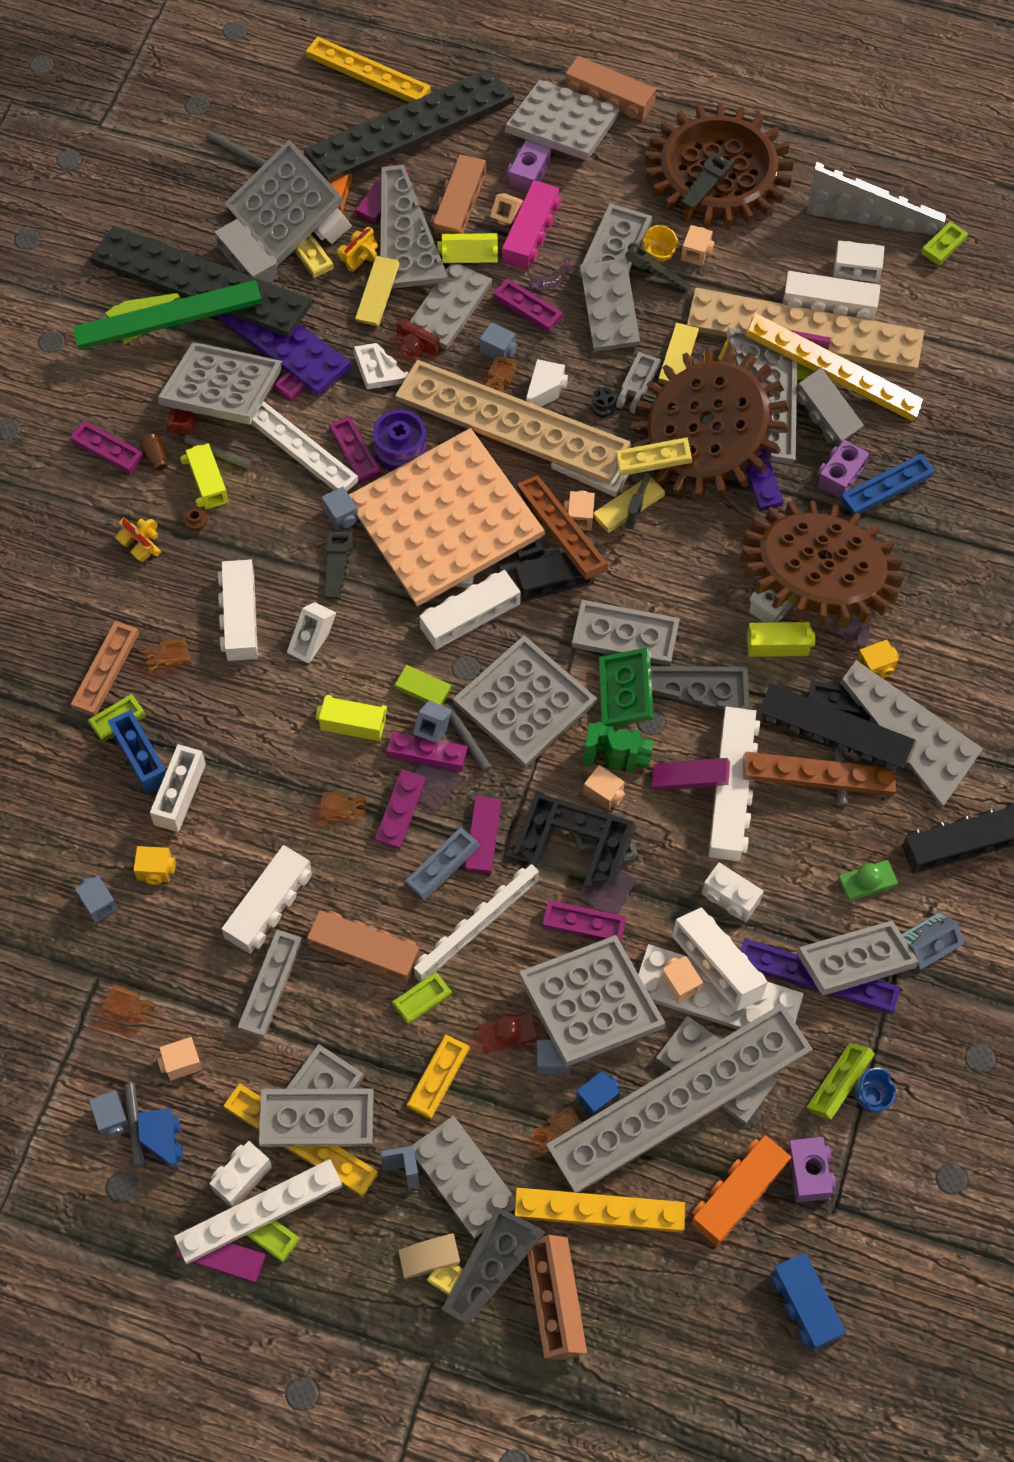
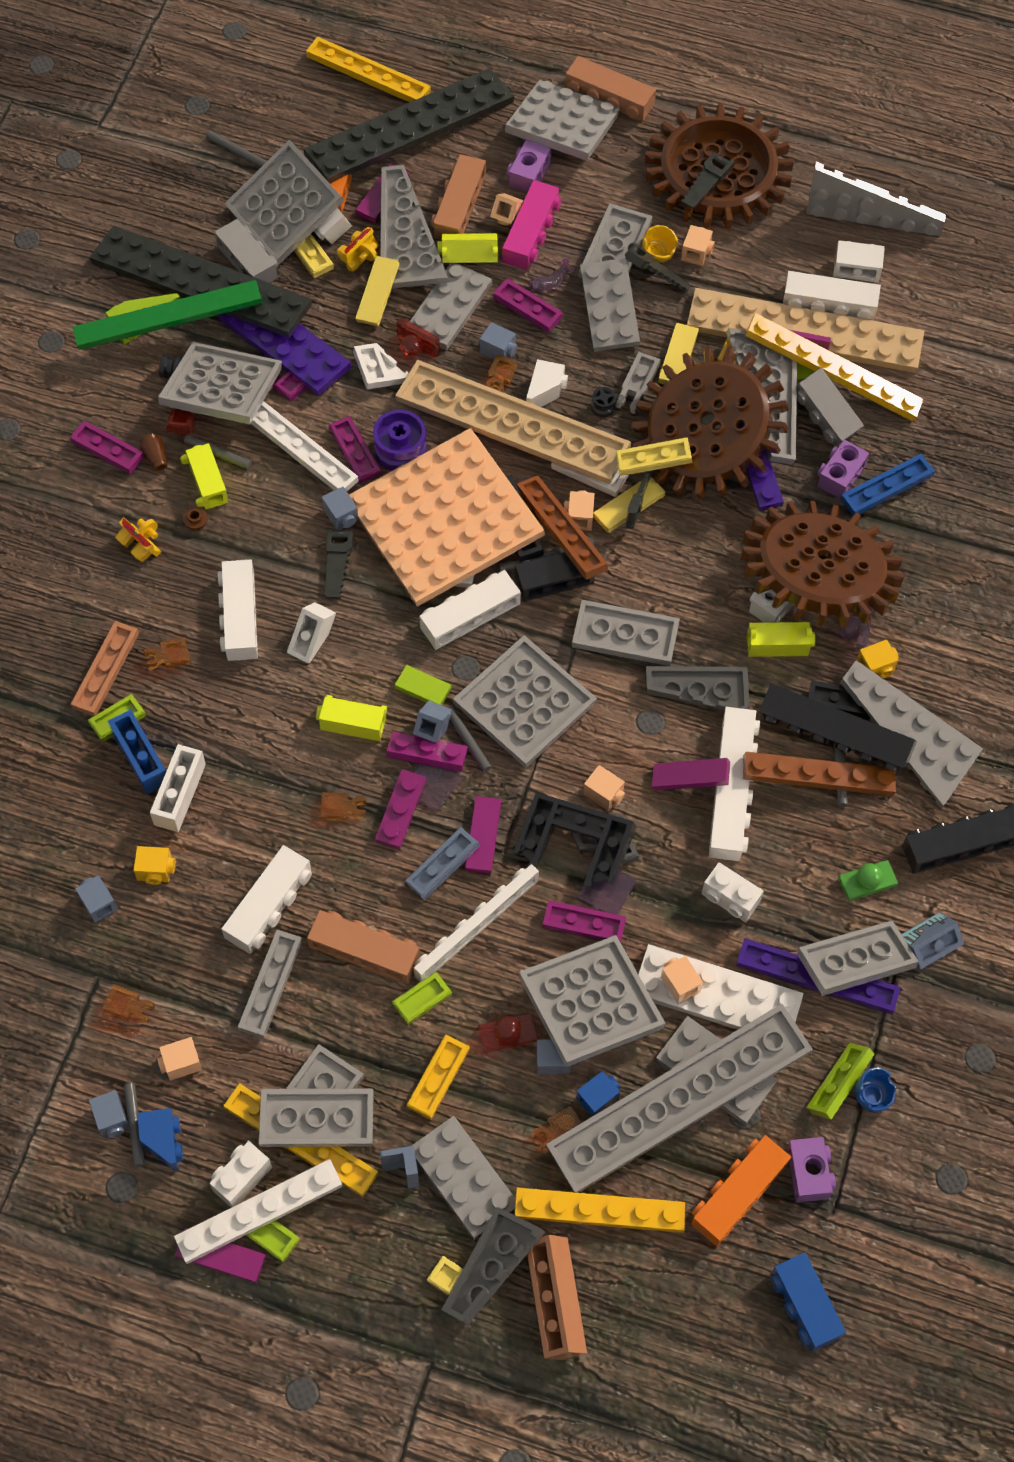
tan slope [398,1233,460,1279] -> none
green hips [582,722,654,773] -> none
green plate [599,647,654,727] -> none
white brick [672,907,768,1011] -> none
lime plate [921,221,968,266] -> none
none -> black wheel [159,354,182,378]

